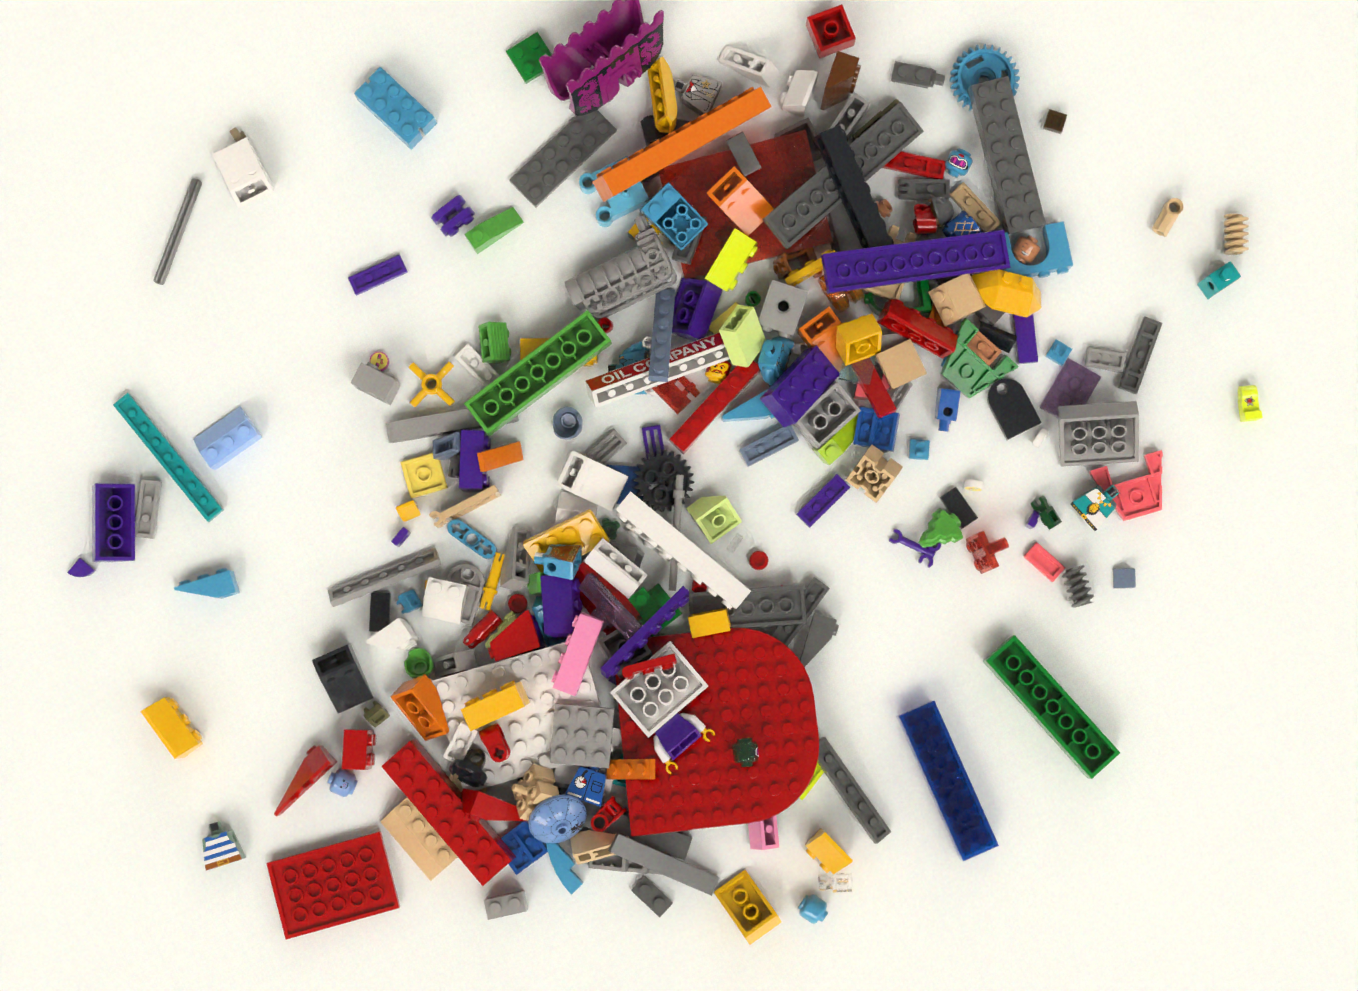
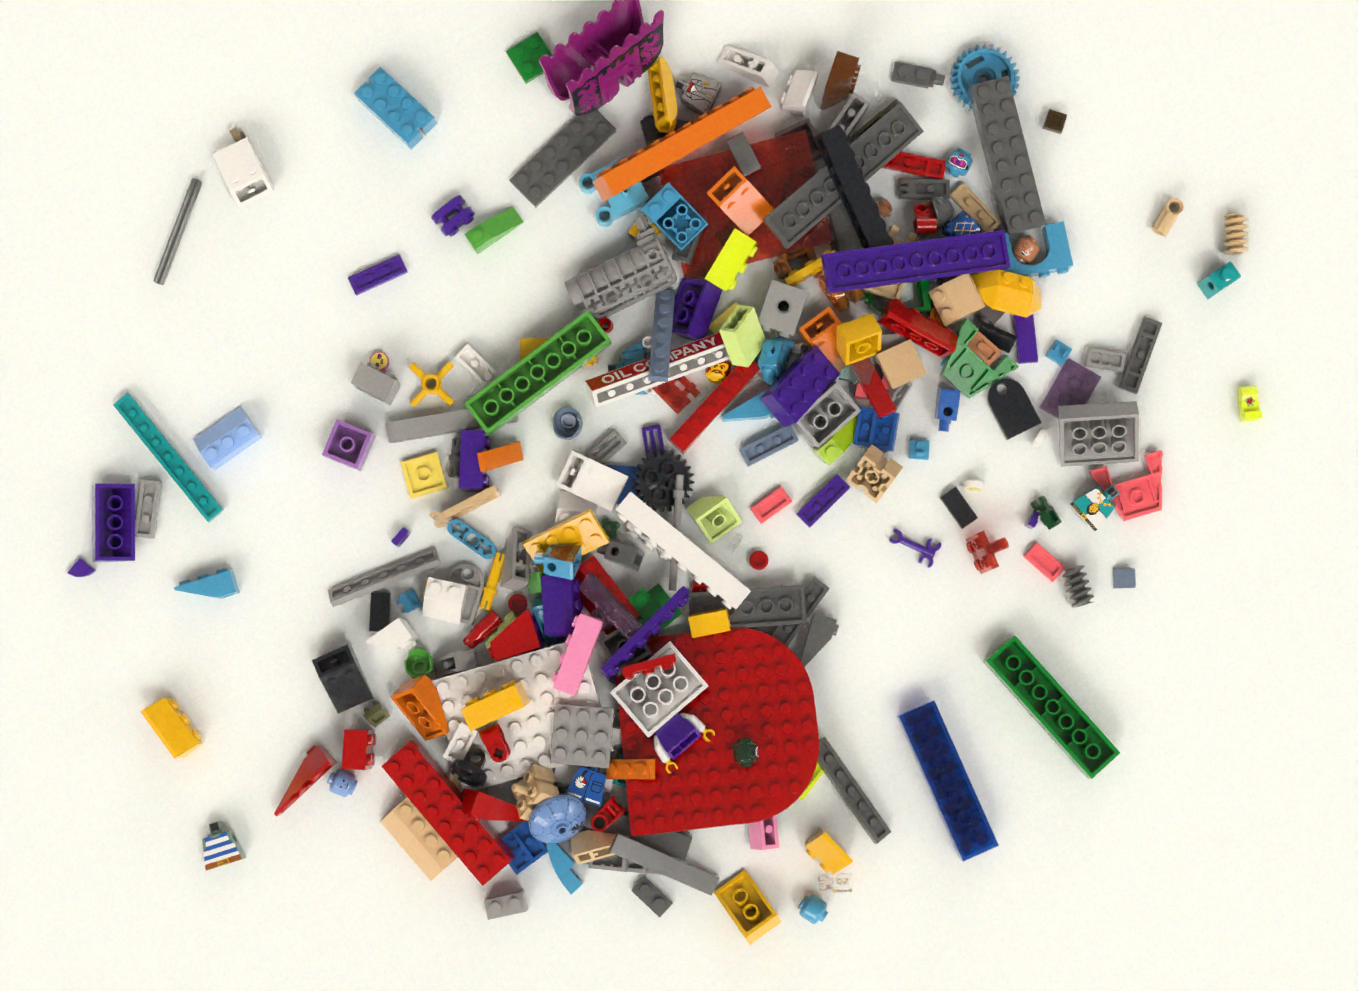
red plate [266,831,400,940] -> none
yellow slope [396,500,421,522] -> none
sand blue slope [433,432,460,461] -> none
bright green brick [478,322,511,363] -> none
white brick [584,538,648,599] -> none
green hinge [745,291,761,307] -> none
red brick [806,4,856,59] -> none
bright green rock [918,508,963,548] -> none
none -> medium lavender brick [322,420,376,471]
none -> coral tile [750,486,792,524]

